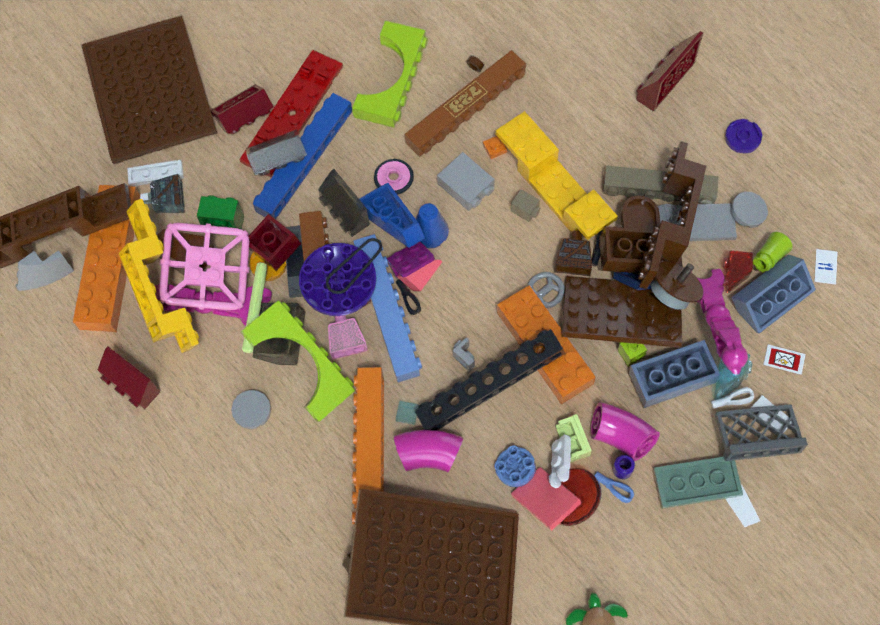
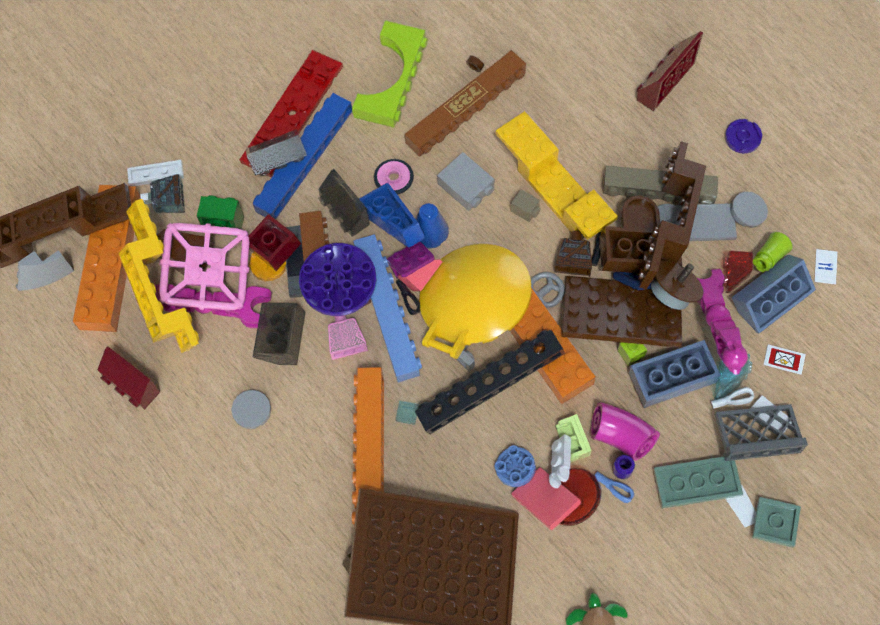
reddish brown plate [81,15,217,164] -> none
dark red slope [211,84,274,134] -> none
lime arch [240,300,355,422] -> none
yellowish green axle [242,262,267,353] -> none
black piece [326,238,382,294] -> none
dark pink brick [394,430,464,473] -> none
orange plate [483,136,507,159] -> none
none -> yellow dish [419,244,532,359]
none -> sand green plate [752,497,801,548]

